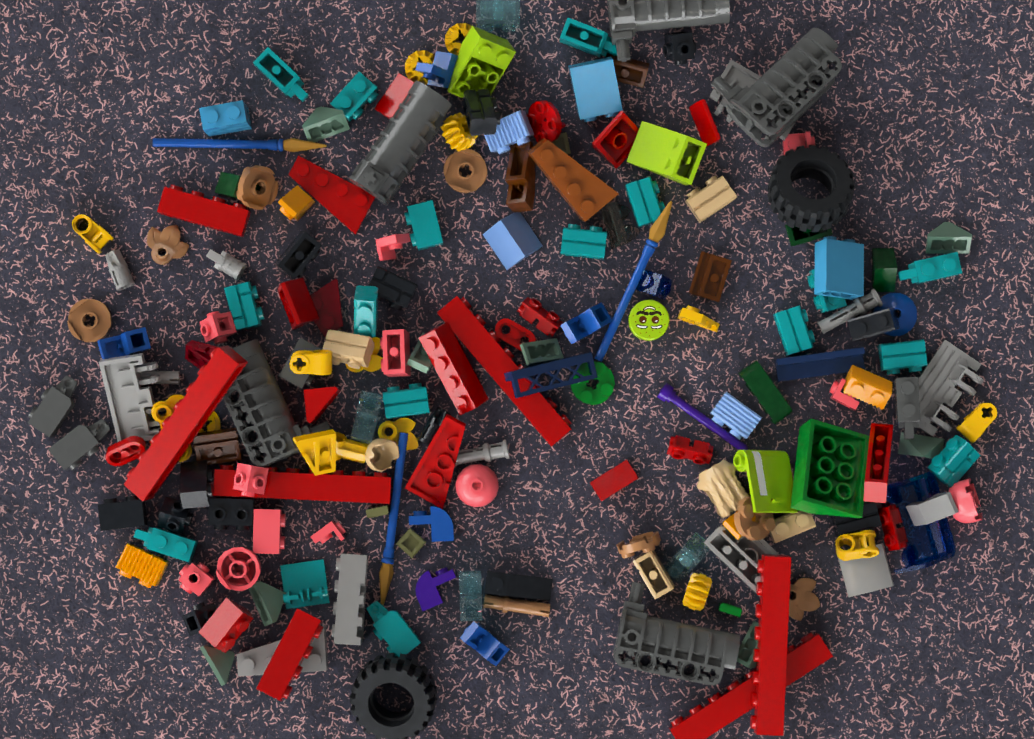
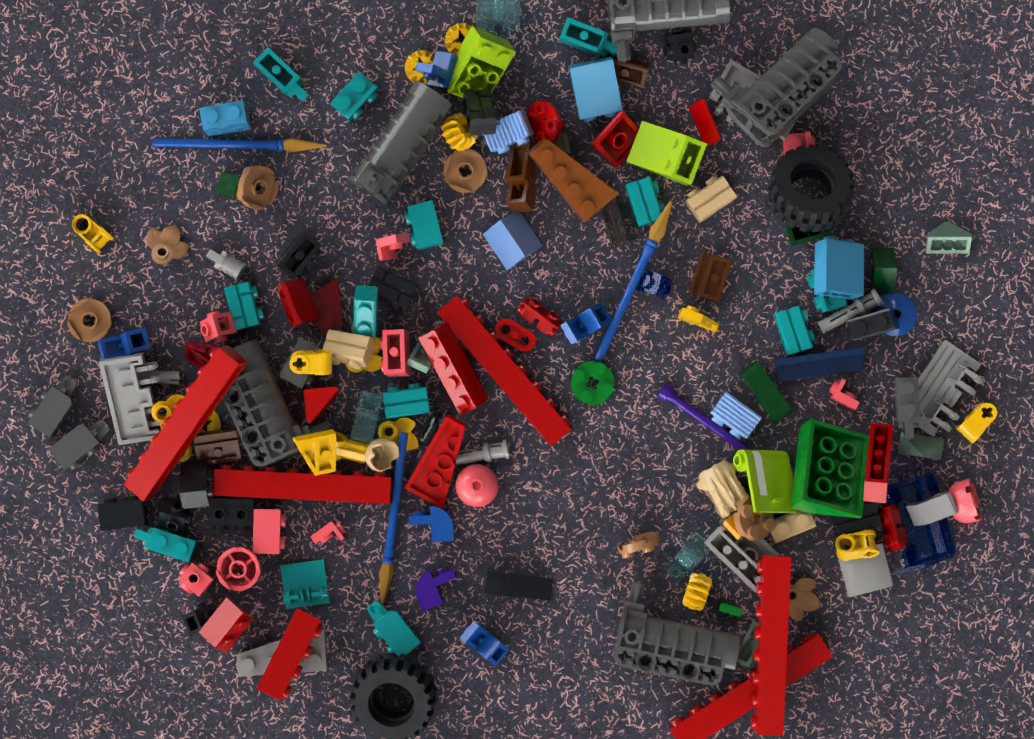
light grey hinge [105,249,135,291] -> none
red plate [105,436,146,466] -> none
light orange brick [116,543,169,588] -> none
red brick [157,185,251,238] -> none
sand green slope [200,645,235,686] -> none
coral brick [233,463,269,497] -> none
sand green slope [249,581,286,626] -> none
light orange slope [278,185,315,221] -> none
red wing [288,156,376,235] -> none
sand green slope [302,106,350,142] -> none
light grey wedge [332,553,368,645] -> none
olive tile [366,505,390,518] -> none
slope [374,73,414,119] -> none
olive tile [396,527,426,558] -> none
clear light blue brick [459,571,483,621] -> none
medium nougat pin [483,594,550,617] -> none
dark blue fence [504,352,598,398] -> none
sand green slope [520,338,564,367] -> none
teal brick [560,224,607,260] -> none
red slope [590,460,638,501] -> none
lime head [628,300,669,341] -> none
tan brick [633,550,675,599] -> none
red hinge [666,435,714,465] -> none
light orange brick [843,365,893,410] -> none
teal brick [878,340,927,375] -> none
teal hinge [898,252,962,284] -> none
teal brick [927,435,981,487] -> none

